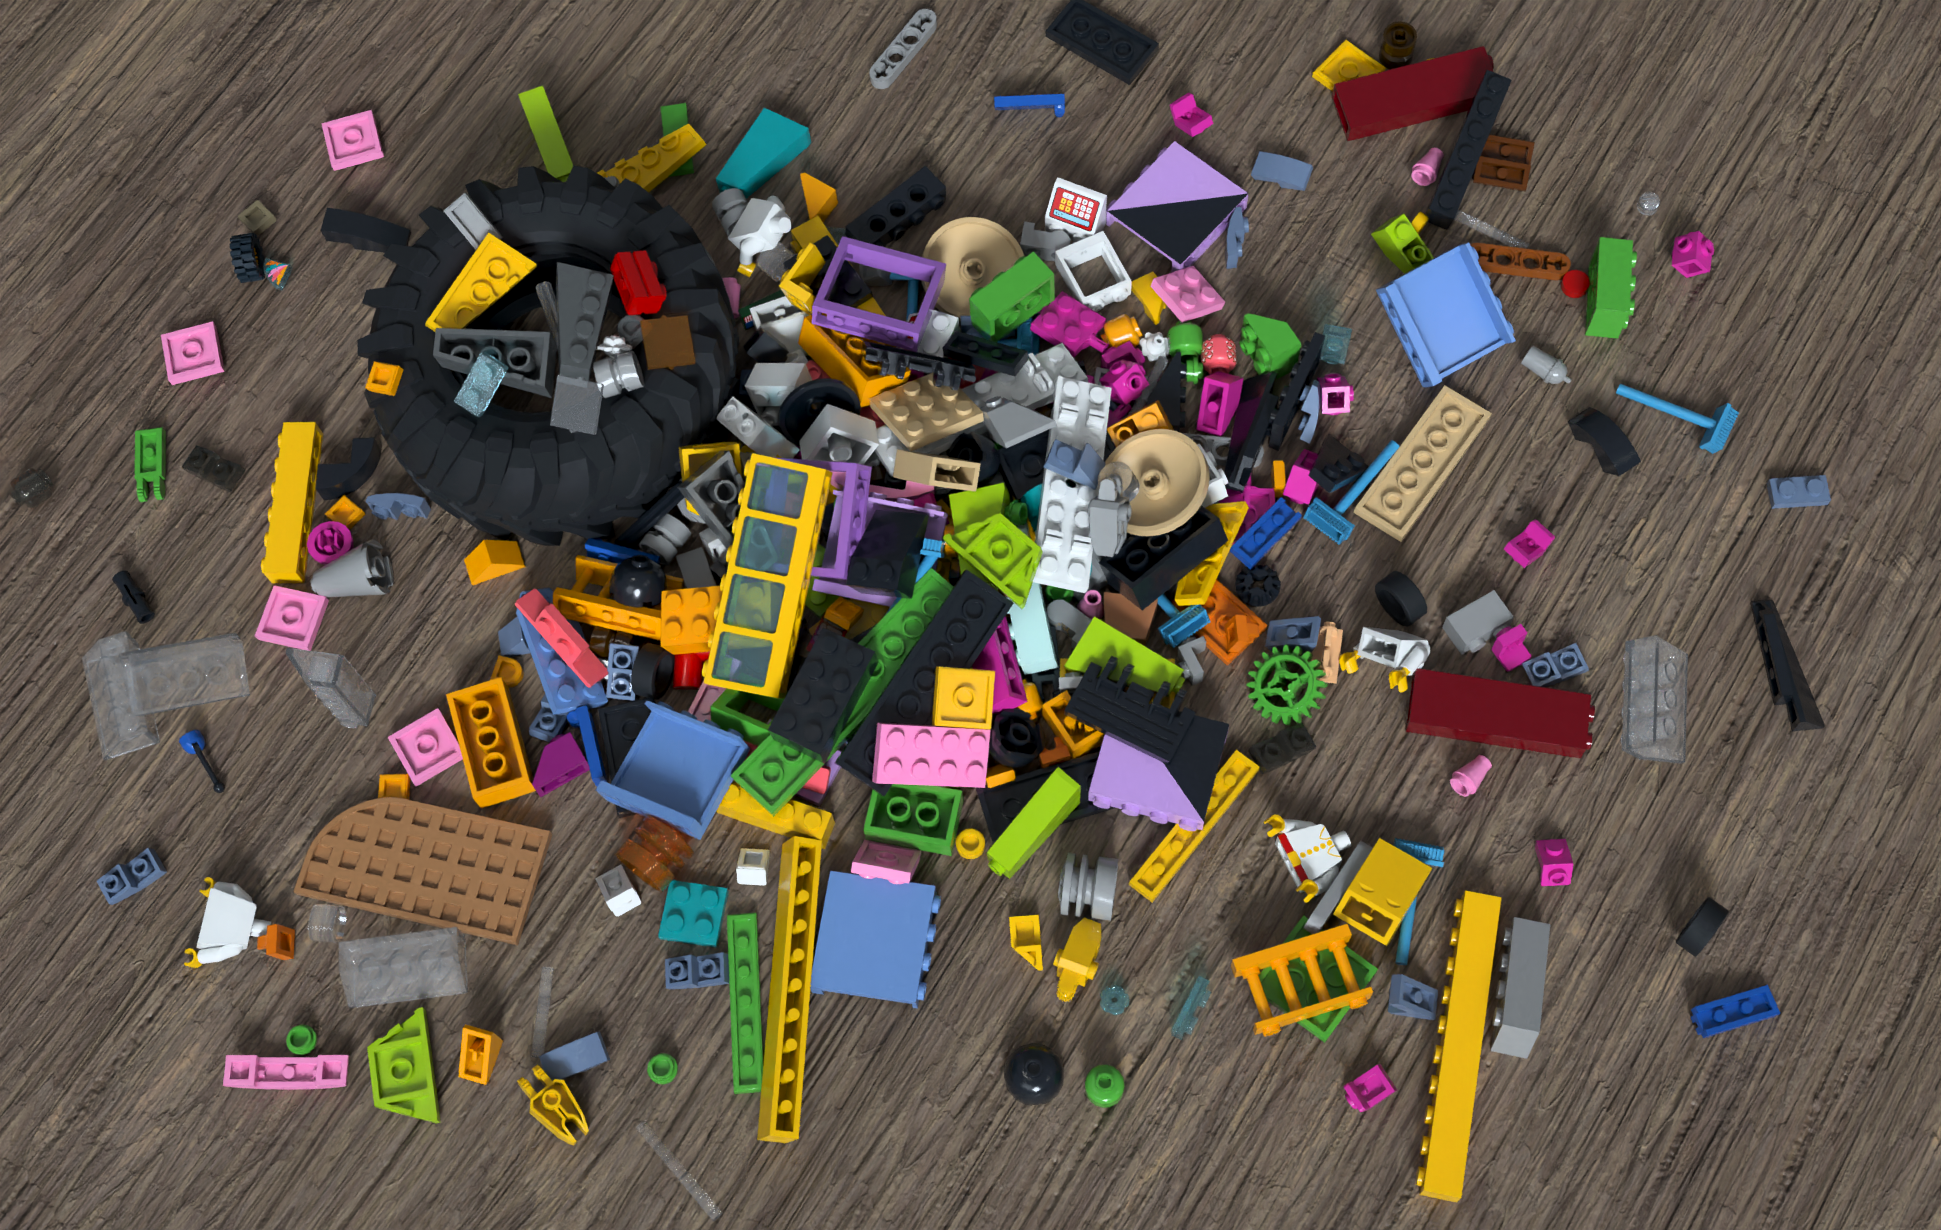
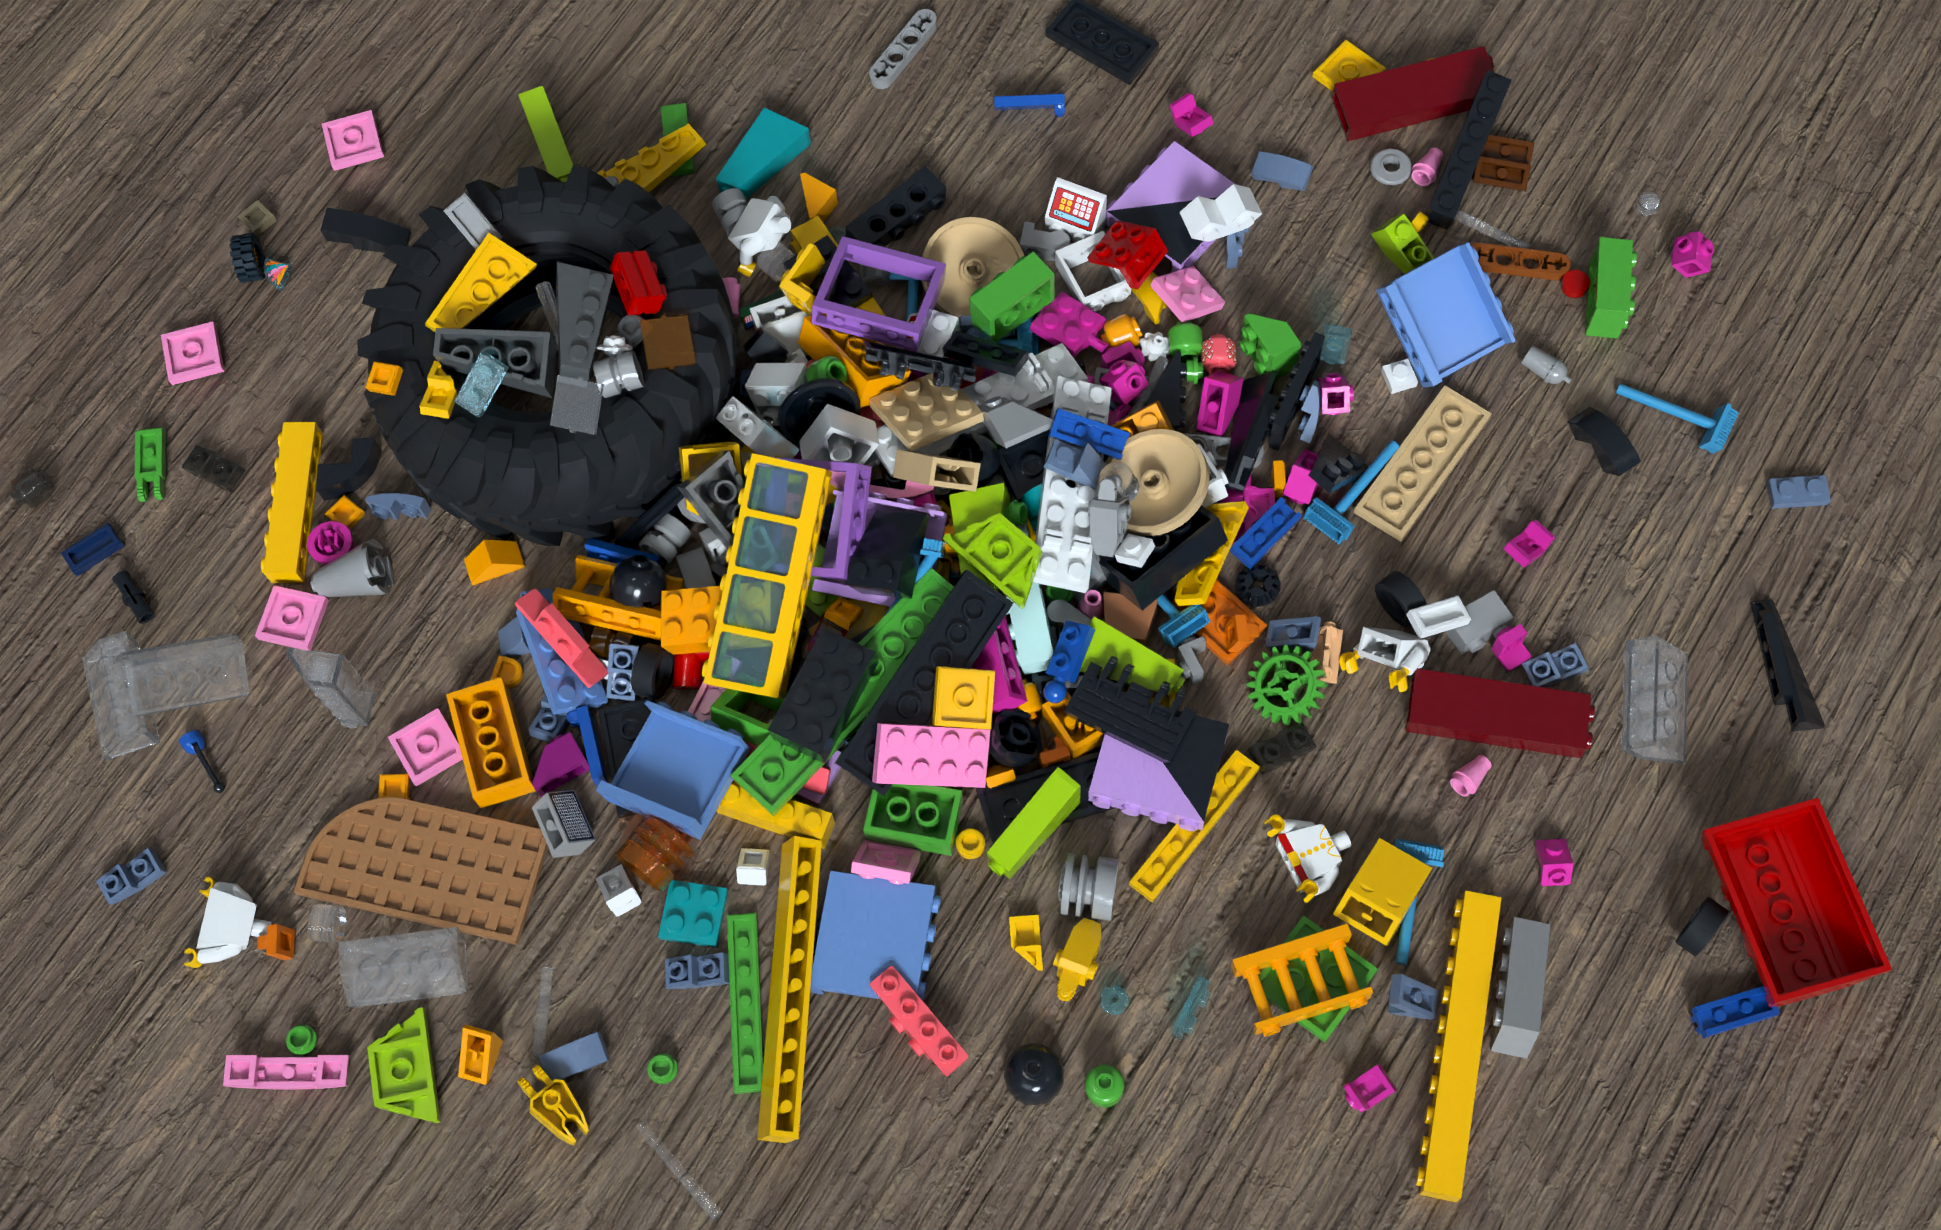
light grey beam [1303,841,1373,934] -> none
dark brown wheel [1379,21,1417,70] -> none
none -> dark blue tile [61,522,125,577]
none -> yellow slope [420,361,457,419]
none -> brick [532,790,596,858]
none -> bright green head [806,356,848,383]
none -> coral bracket [870,966,968,1076]
none -> blue plate [1043,620,1095,703]
none -> blue hinge [1048,408,1130,460]
none -> red bracket [1087,220,1168,290]
none -> white plate [1114,534,1155,568]
none -> white brick [1180,184,1262,242]
none -> light grey piece [1370,148,1412,185]
none -> white plate [1381,359,1418,394]
none -> white tile [1406,596,1472,639]
none -> red container [1701,798,1892,1007]

